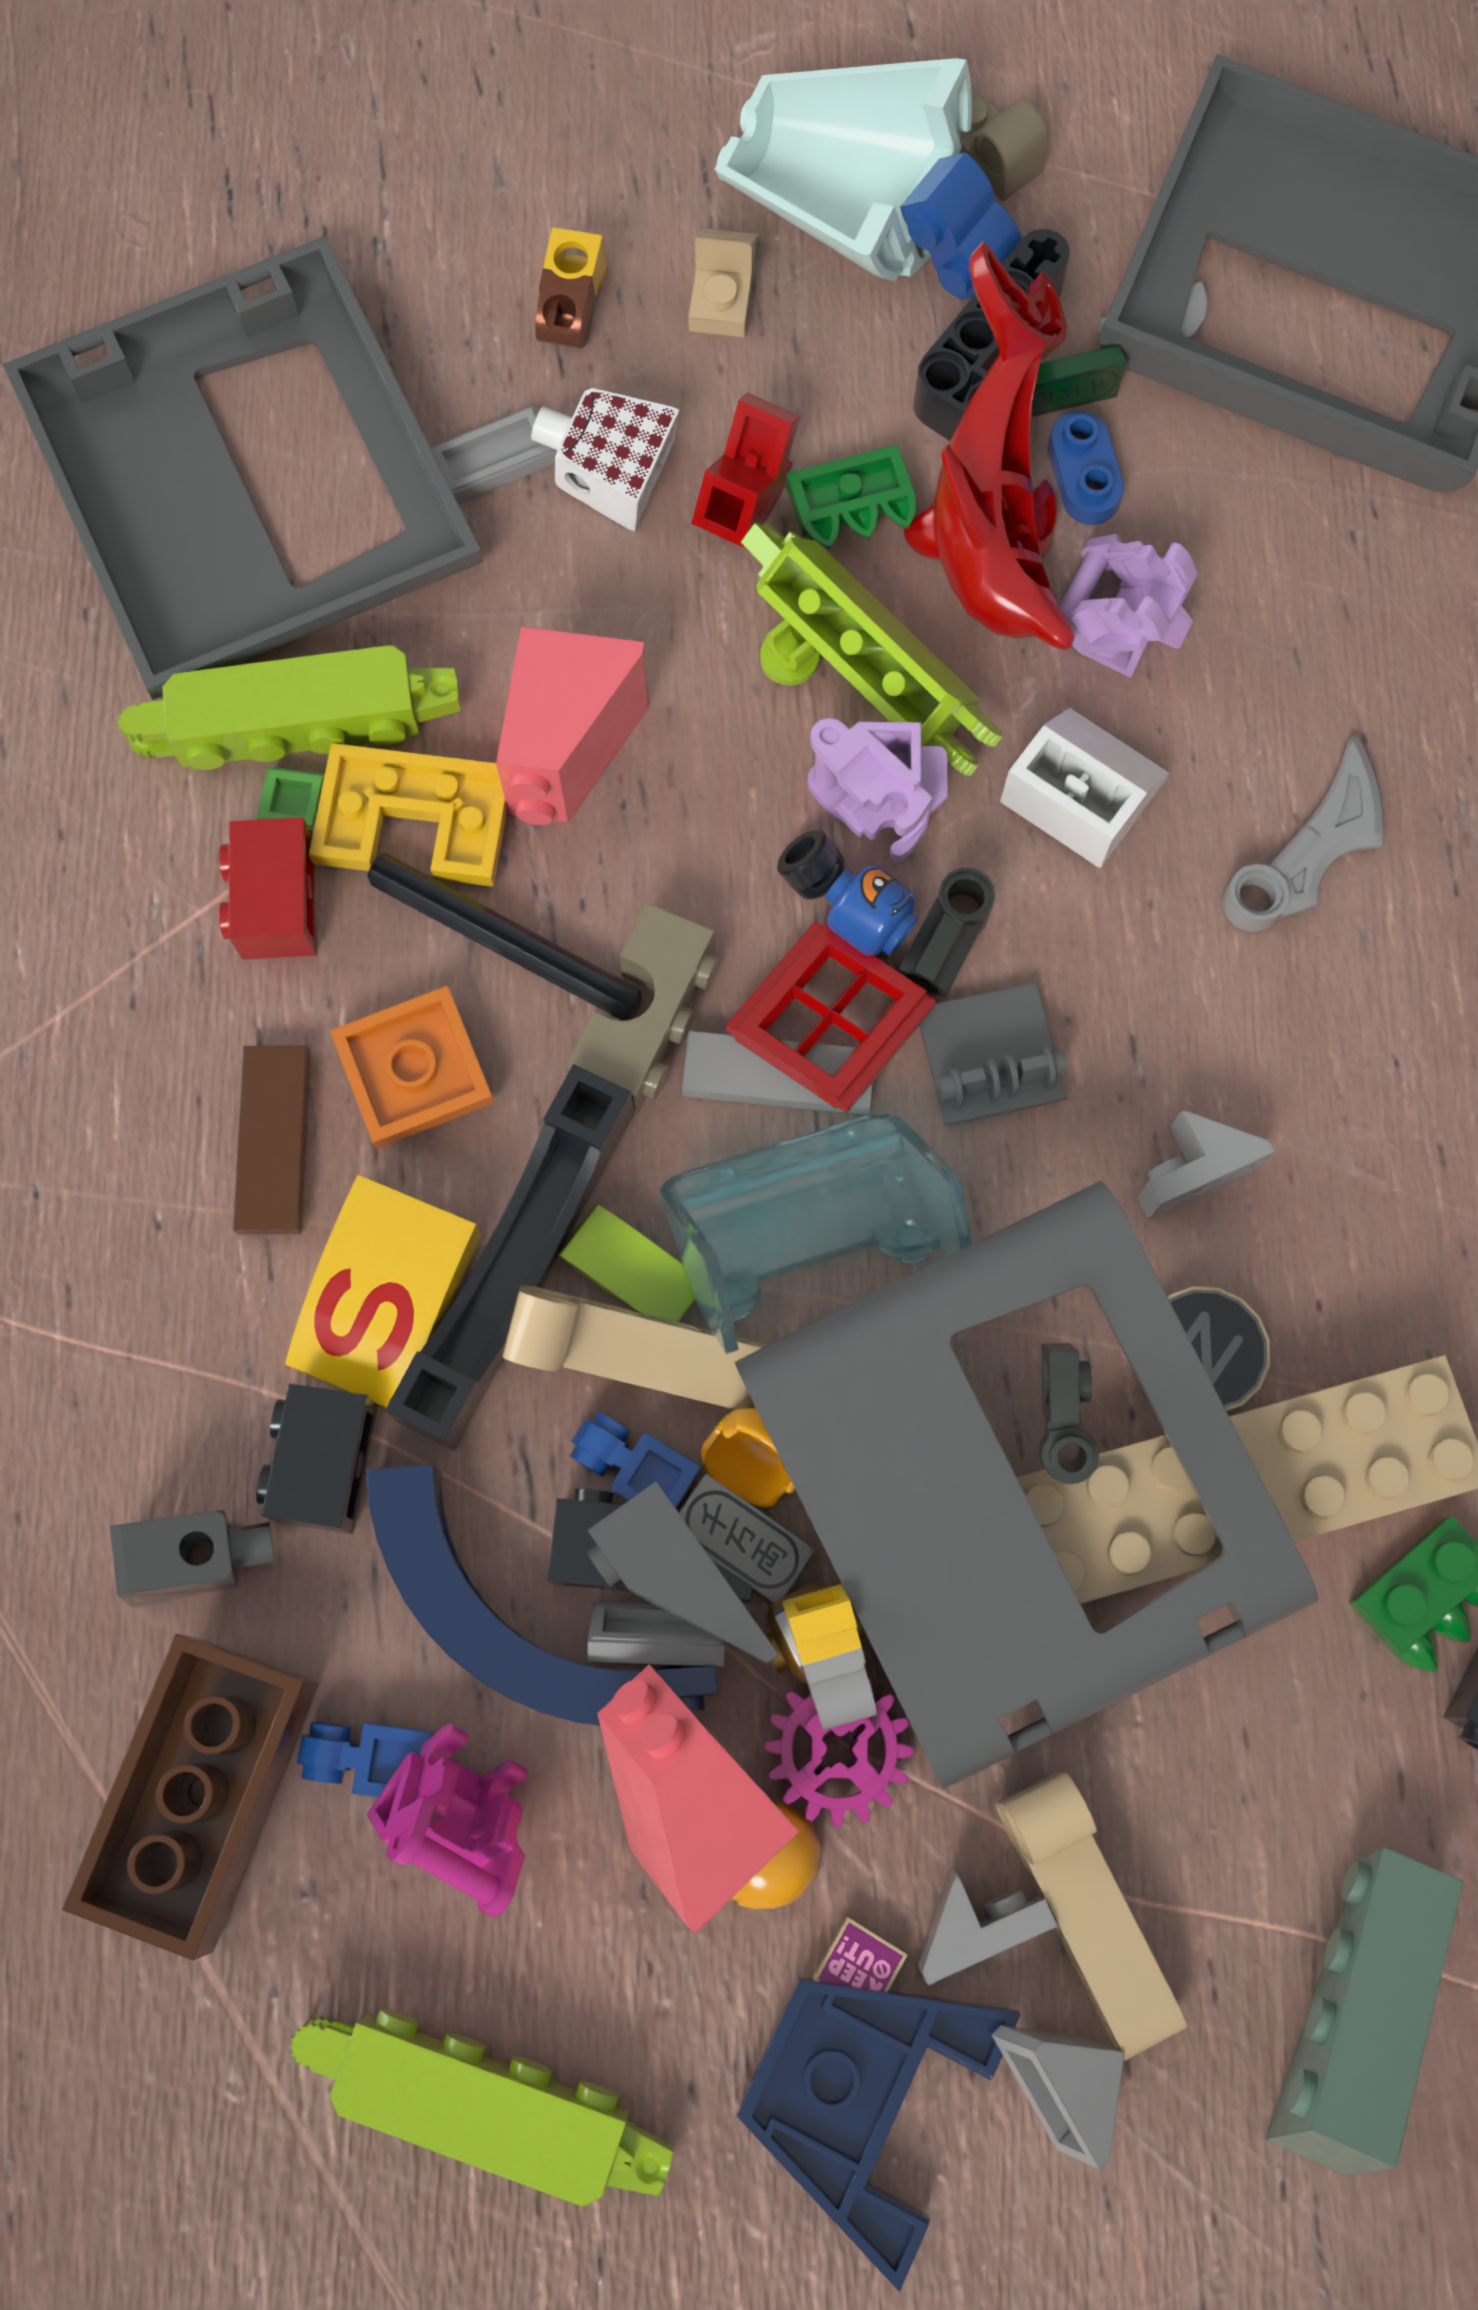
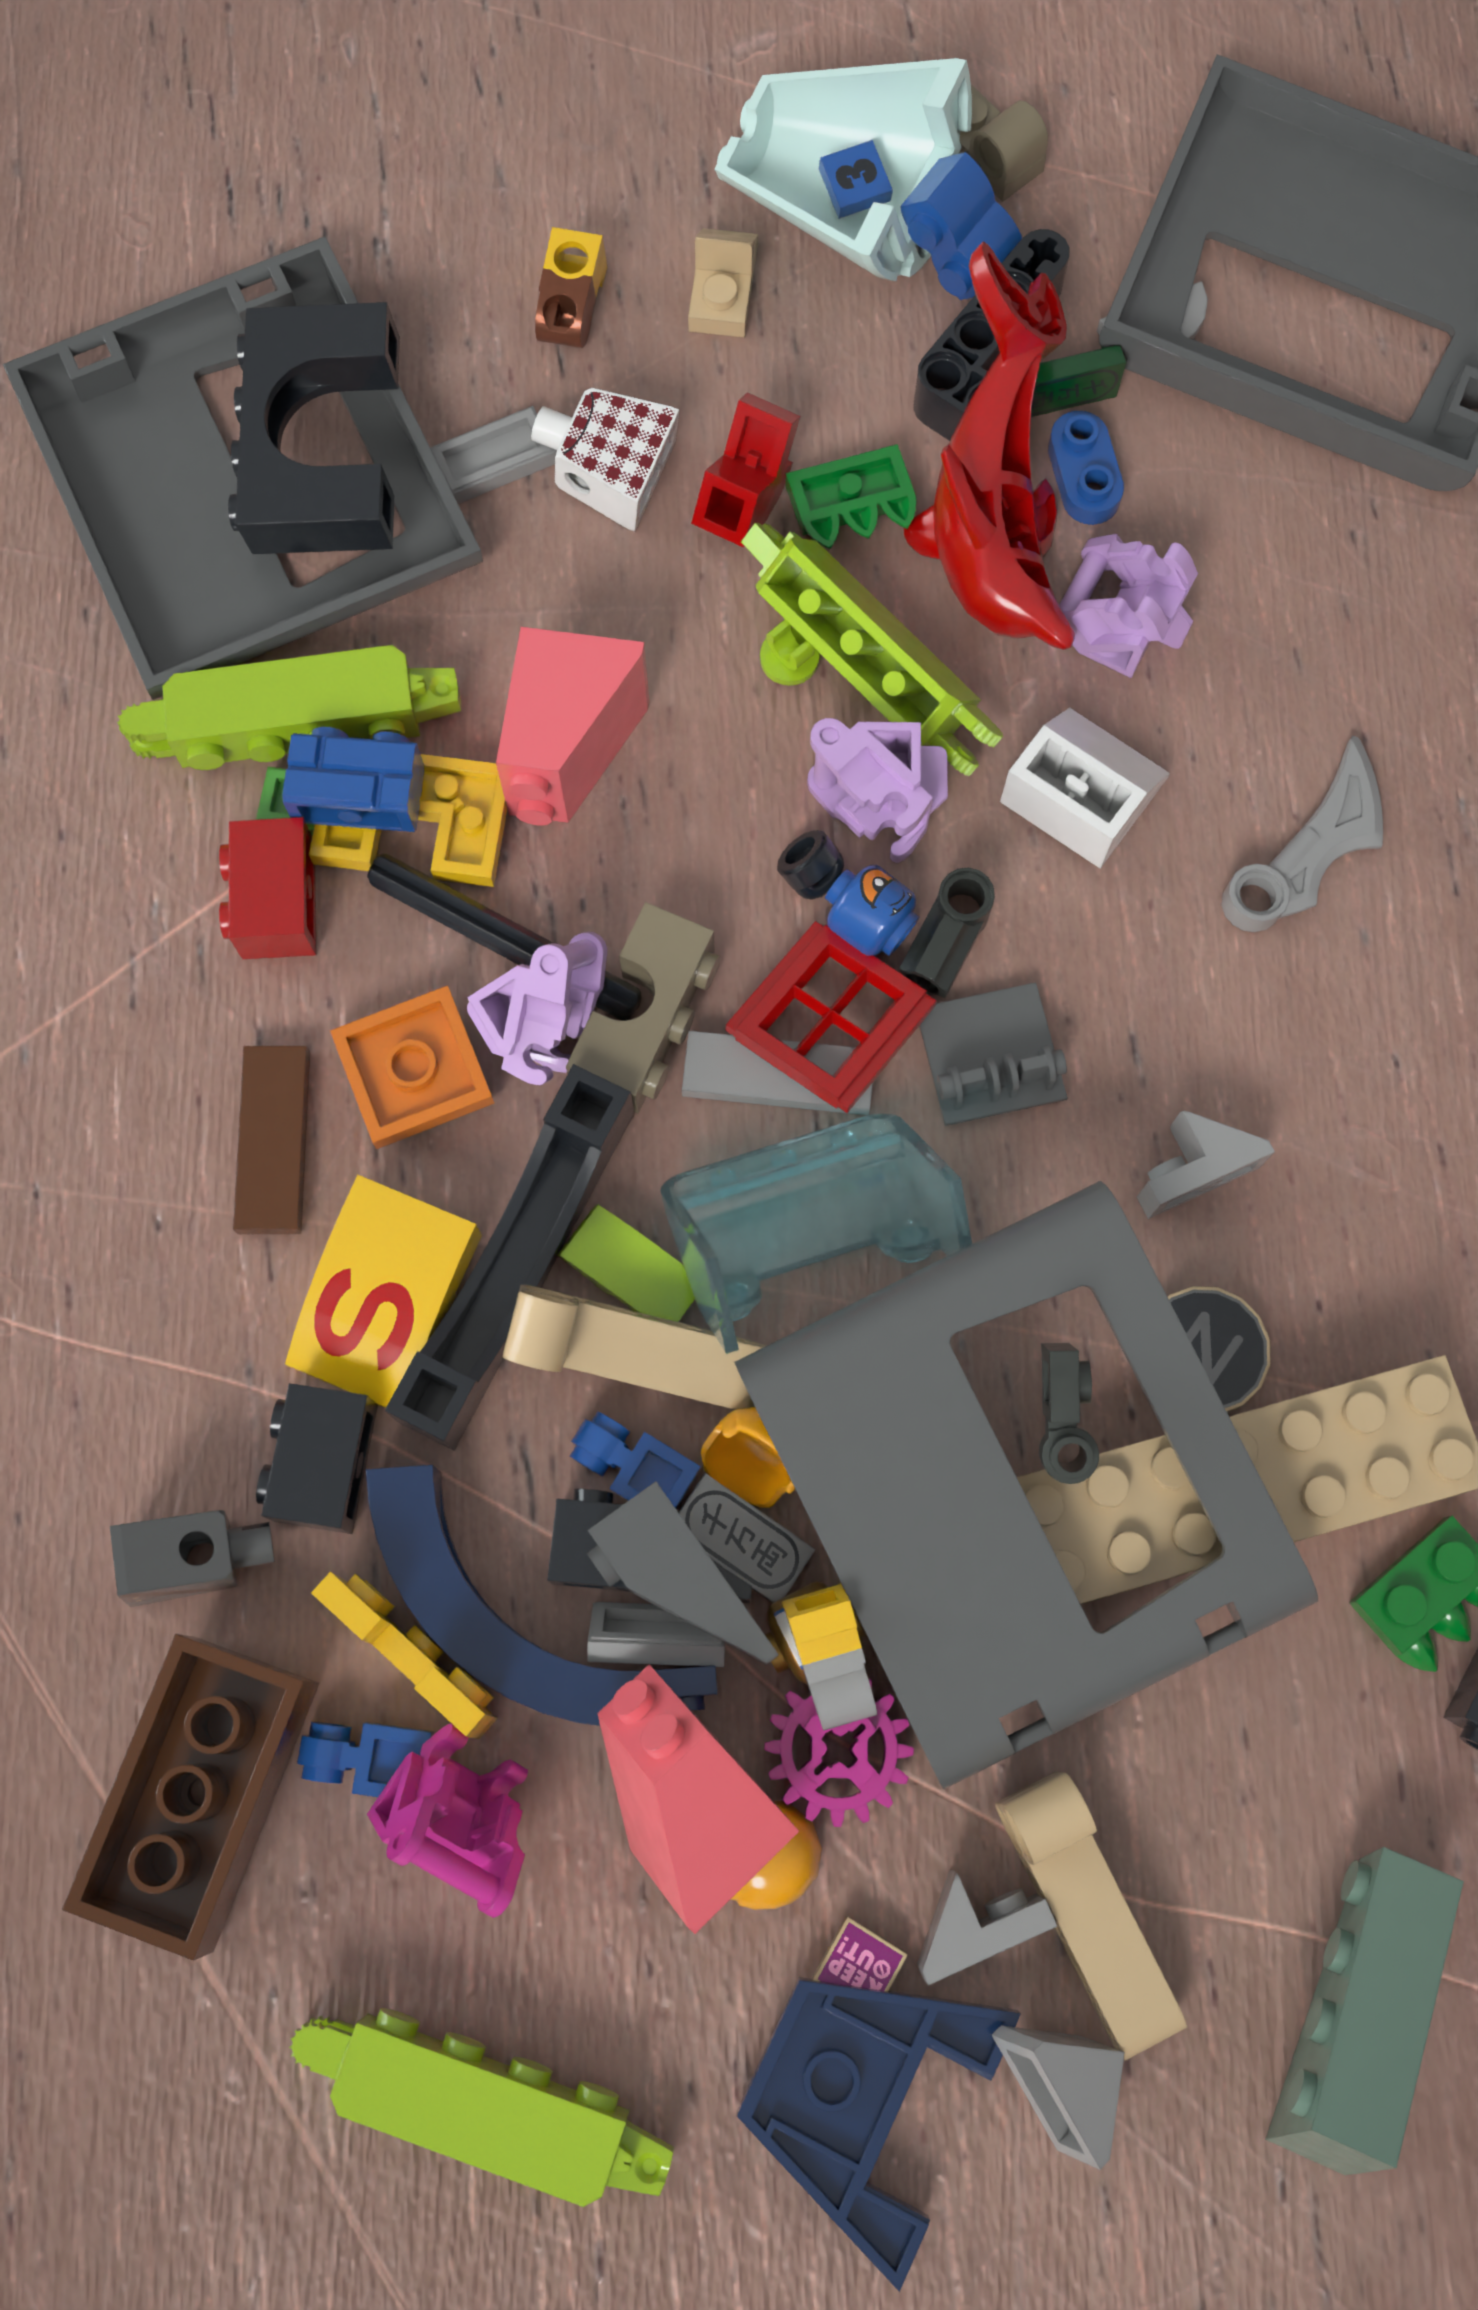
none -> black arch [228,302,400,554]
none -> blue brick [282,727,424,832]
none -> yellow plate [311,1571,498,1739]
none -> lavender piece [467,932,607,1085]
none -> blue tile [818,140,893,219]

